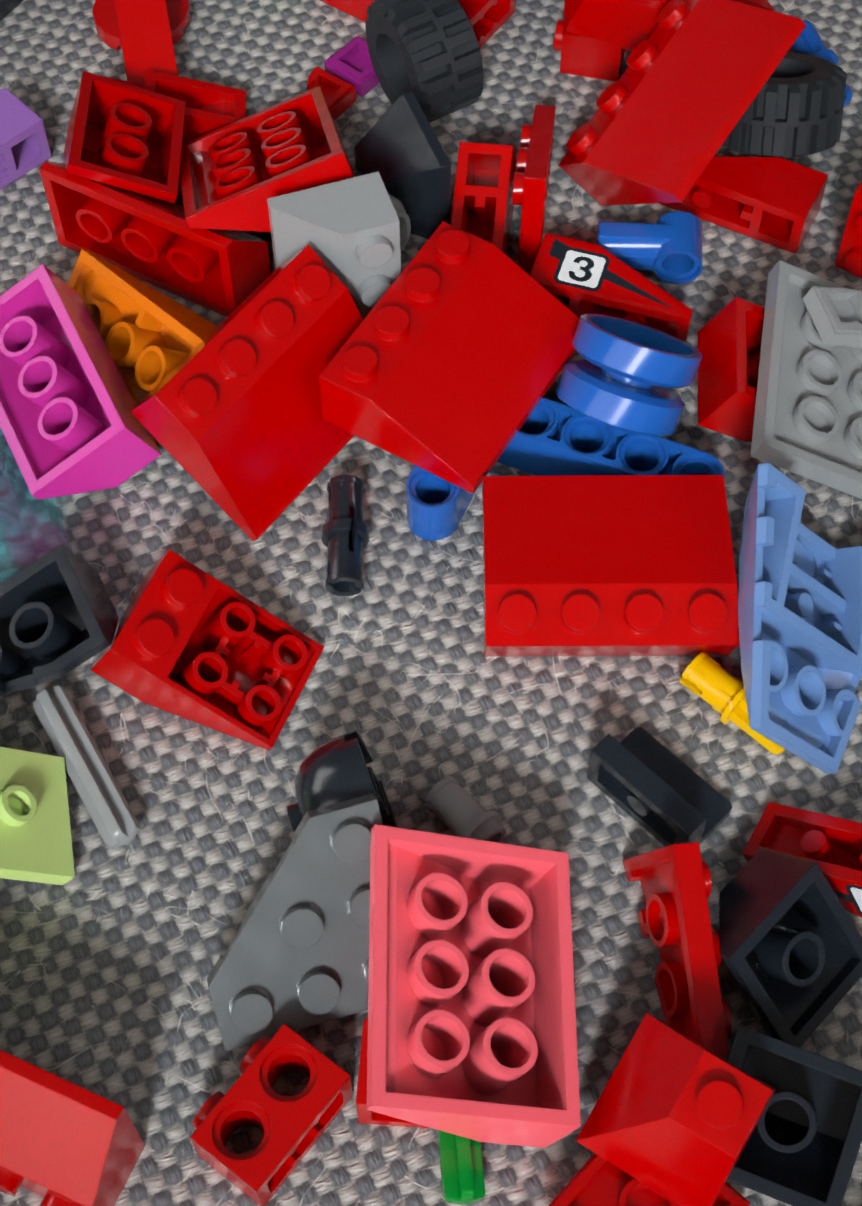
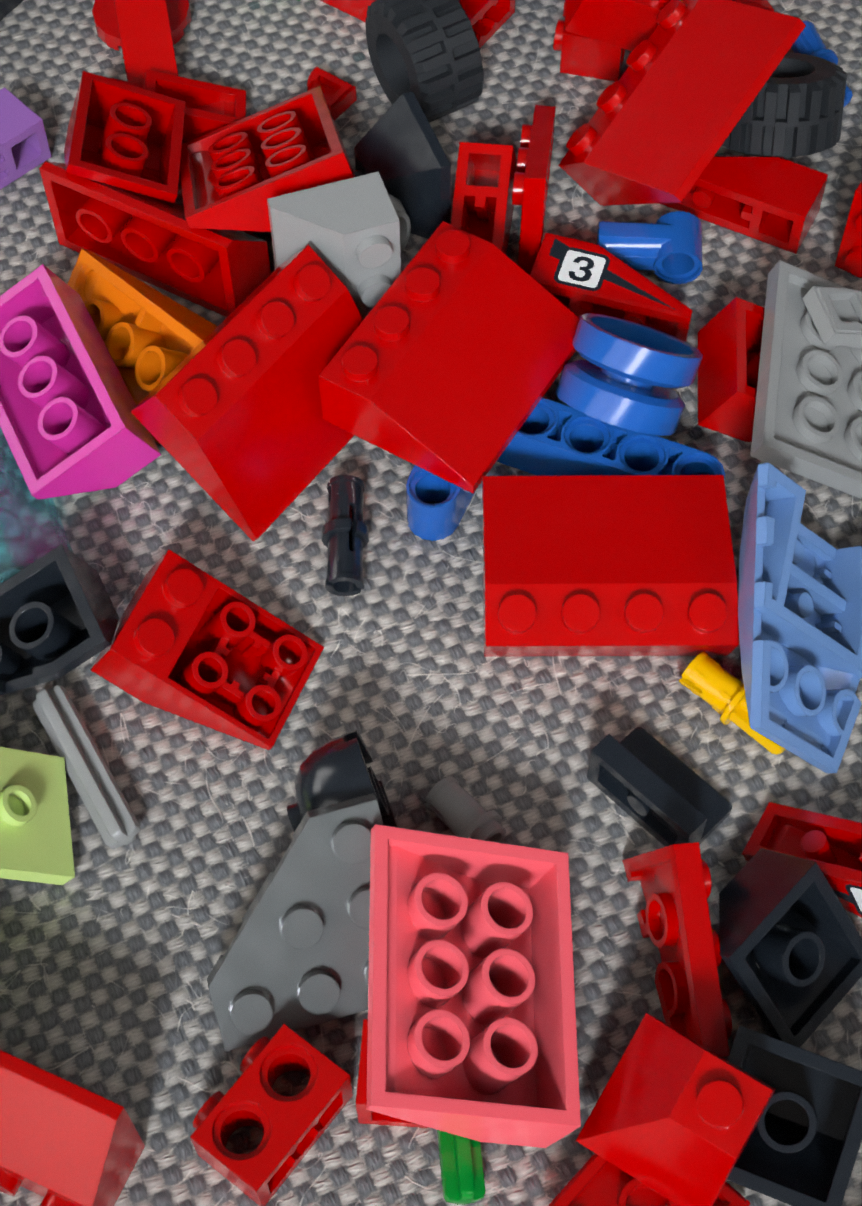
magenta tile [324,36,379,97] -> none

